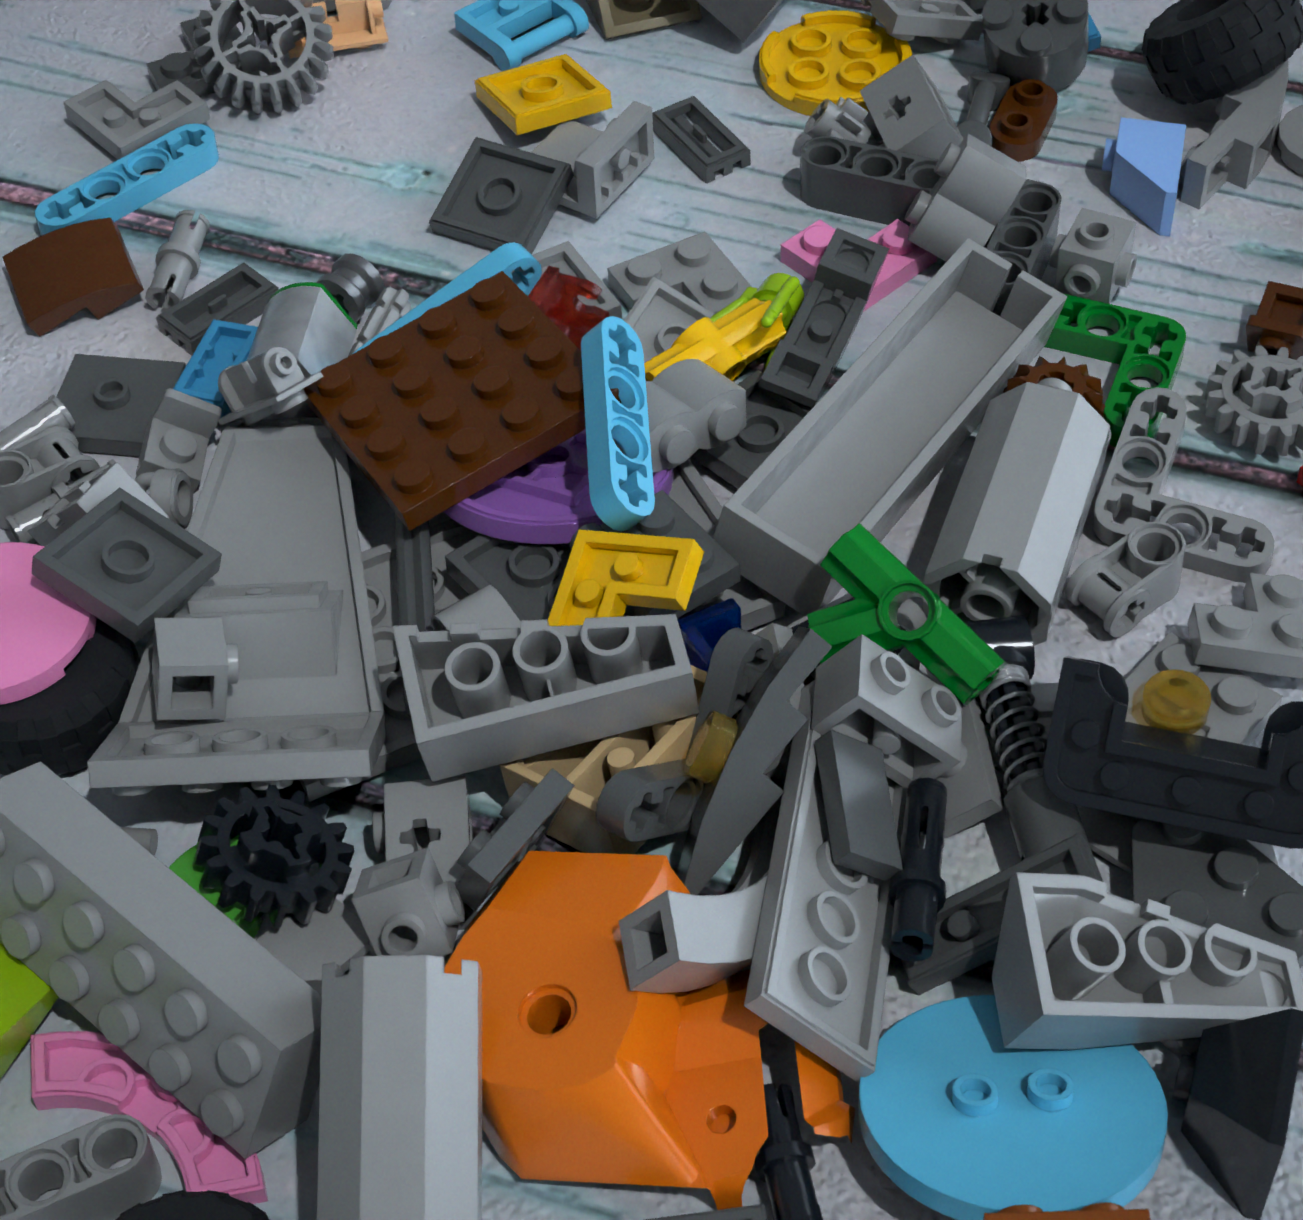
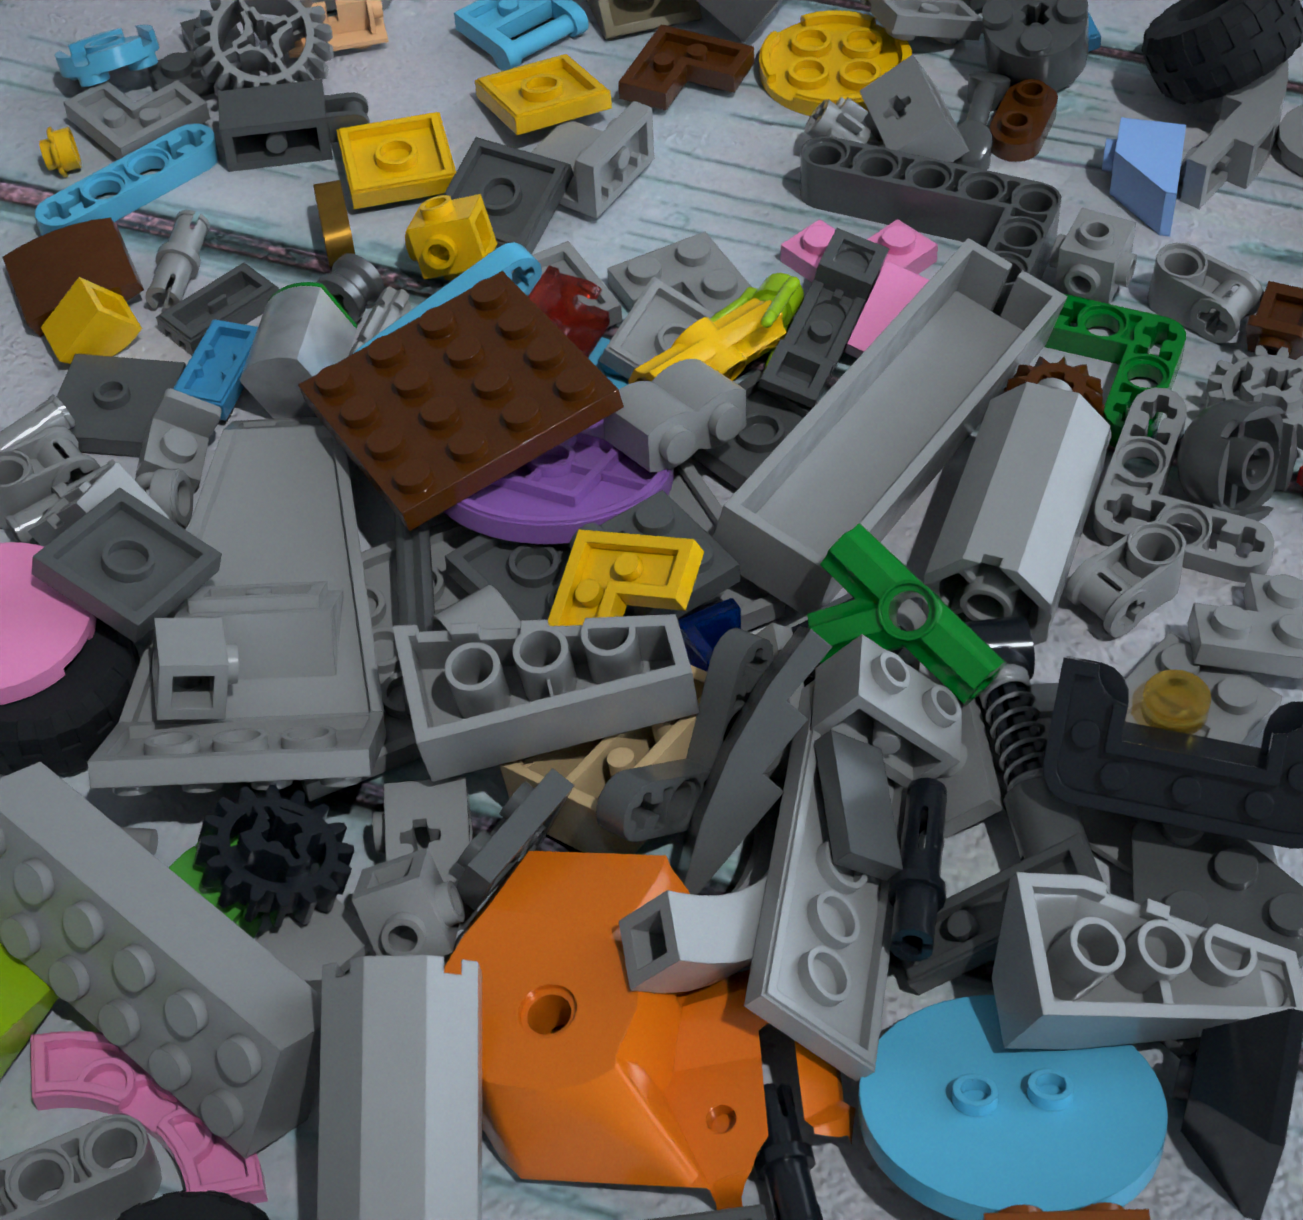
light grey hinge [218,347,323,426] -> none
medium azure beam [581,316,655,532] -> none
dark grey tile [652,96,751,184] -> none
clear yellow tile [684,709,738,783] -> none
light grey brick [905,134,1026,262] -> none
none -> yellow plate [39,126,82,178]
none -> yellow brick [41,277,142,364]
none -> medium azure plate [55,25,159,87]
none -> dark grey brick [218,79,370,172]
none -> pearl gold beam [313,180,355,267]
none -> yellow plate [336,112,456,209]
none -> yellow brick [405,194,497,280]
none -> reddish brown plate [618,24,754,110]
none -> bright pink slope [844,261,929,358]
none -> light grey piece [1147,242,1264,343]
none -> dark grey cylinder [1177,399,1297,521]

